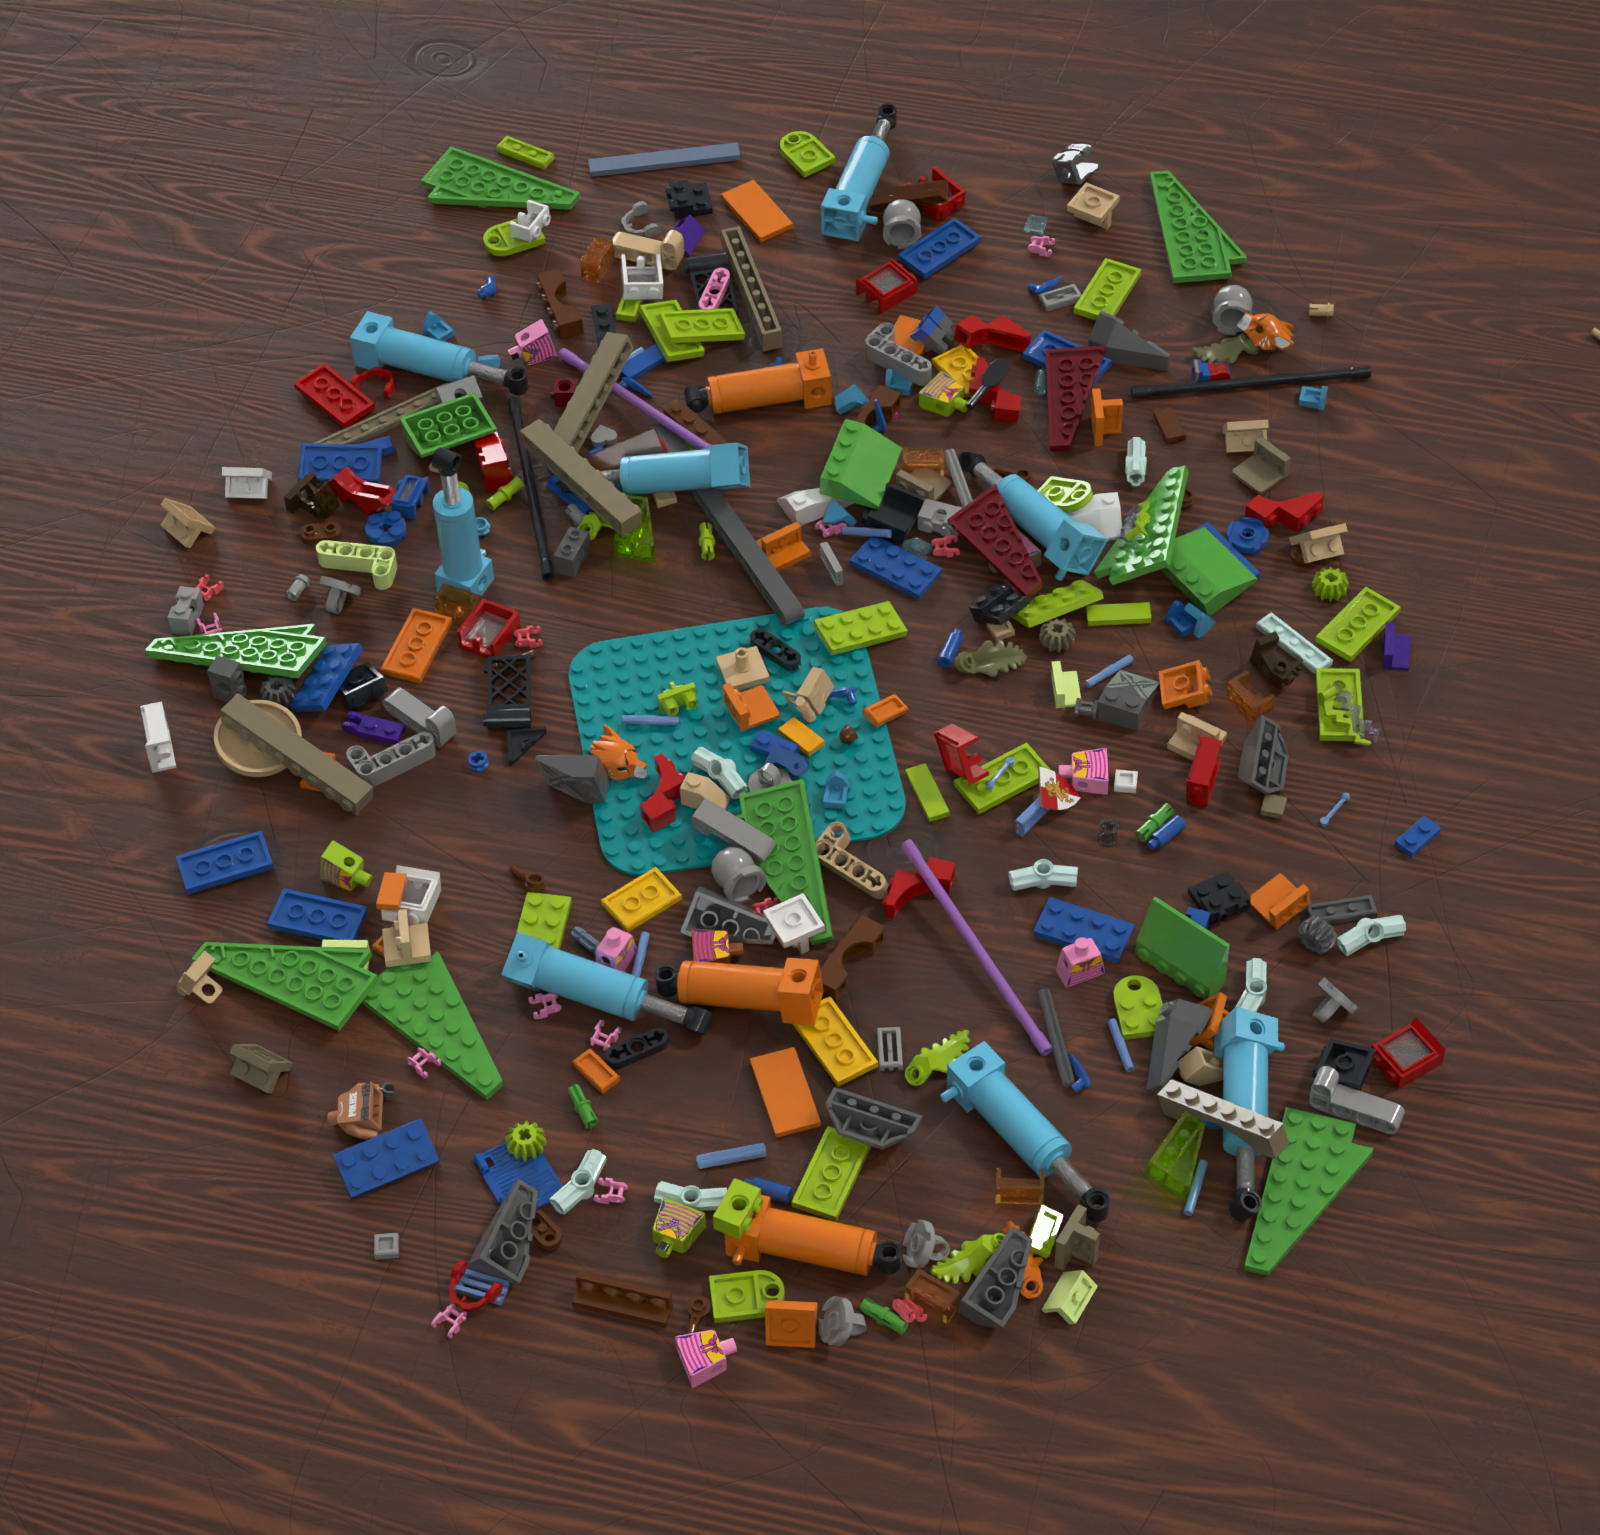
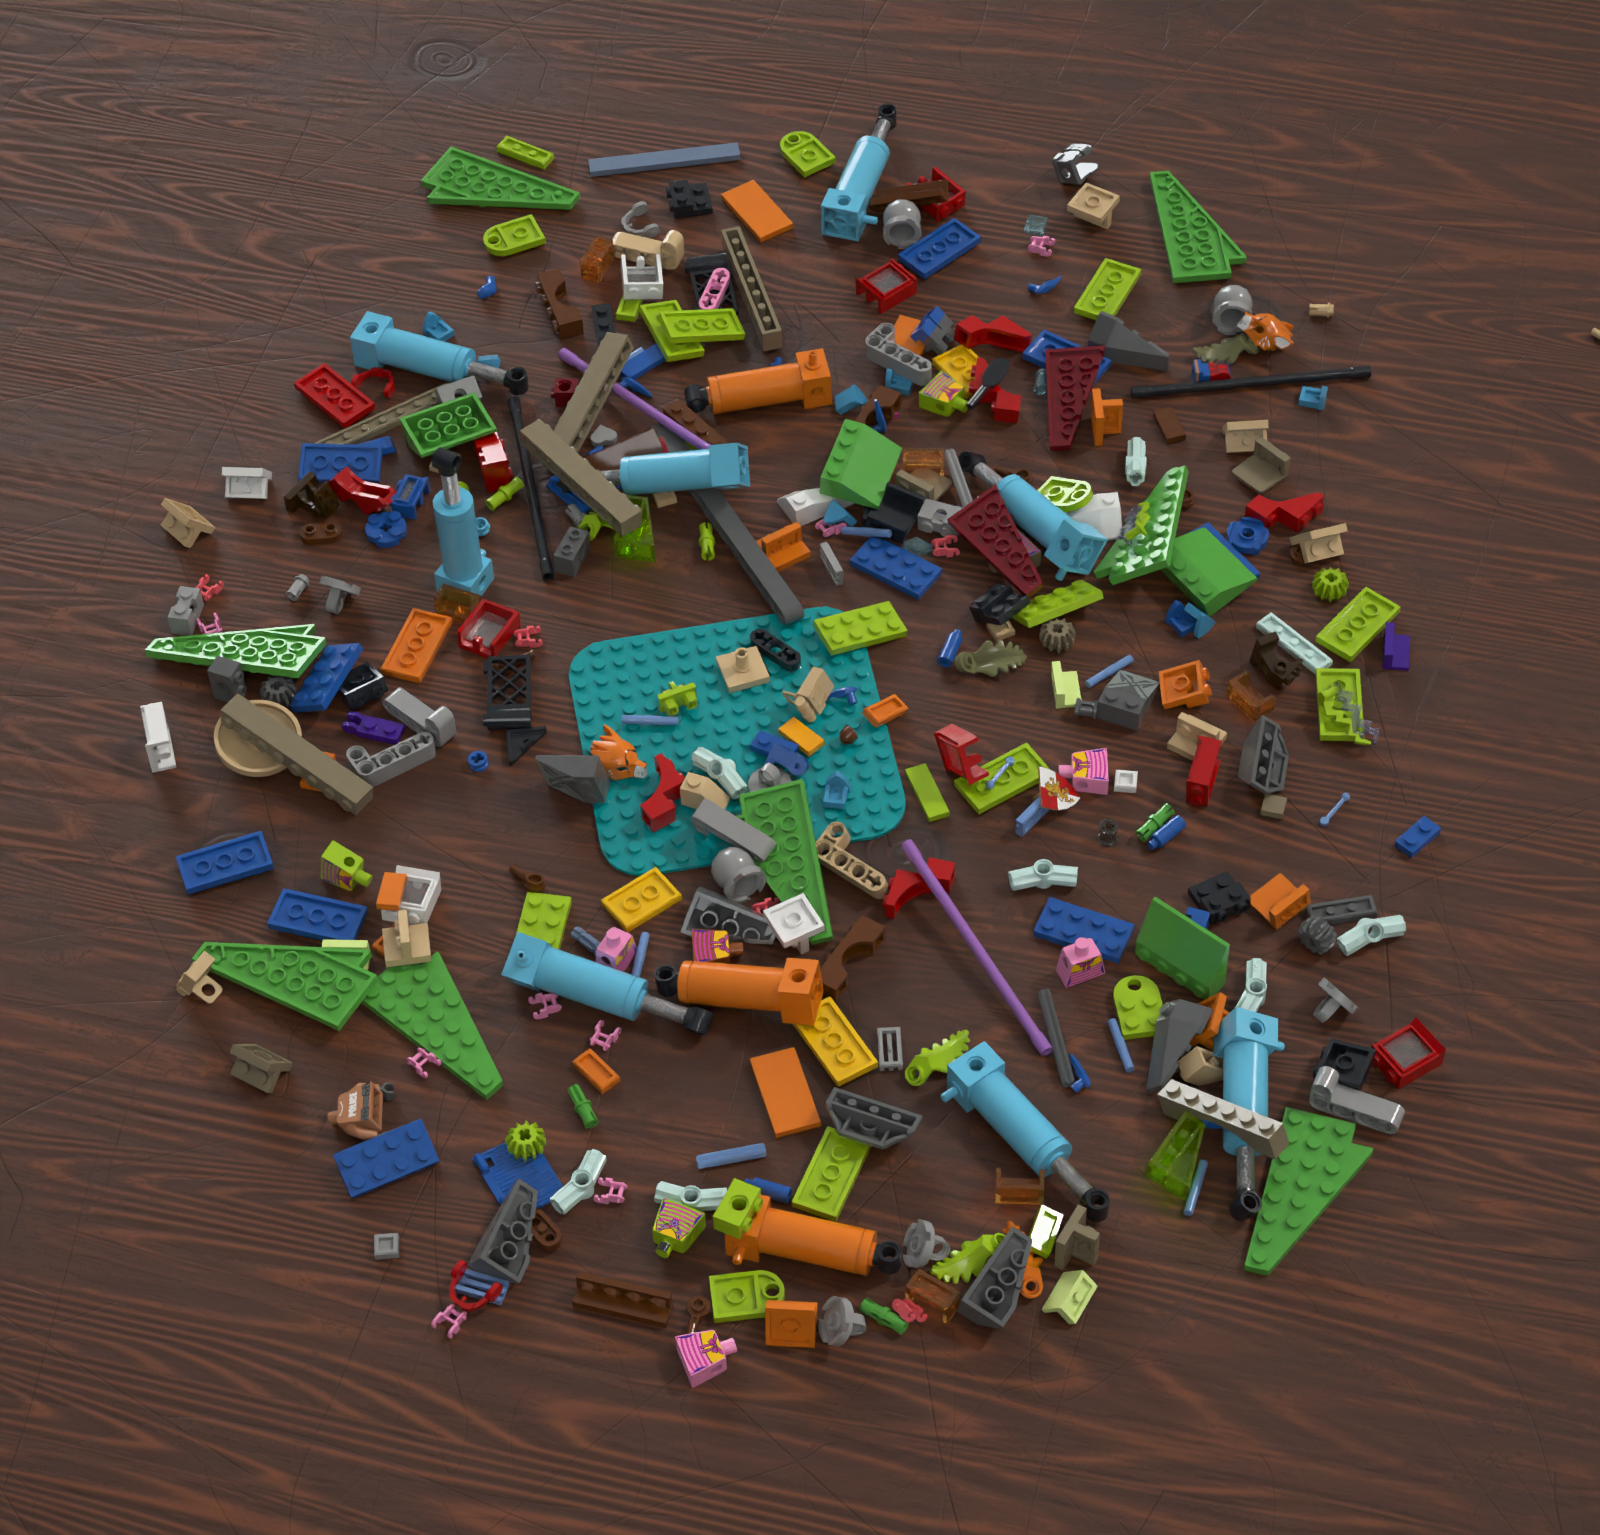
yellowish green beam [316,540,397,590] -> none
bright pink torso [508,319,558,365] -> none
white window [509,199,551,242] -> none
black beam [605,1028,669,1069] -> none
dark purple panel [673,215,705,257] -> none
orange bracket [722,683,780,732] -> none
light grey tile [1038,284,1081,312] -> none
lime tile [1086,602,1152,626] -> none

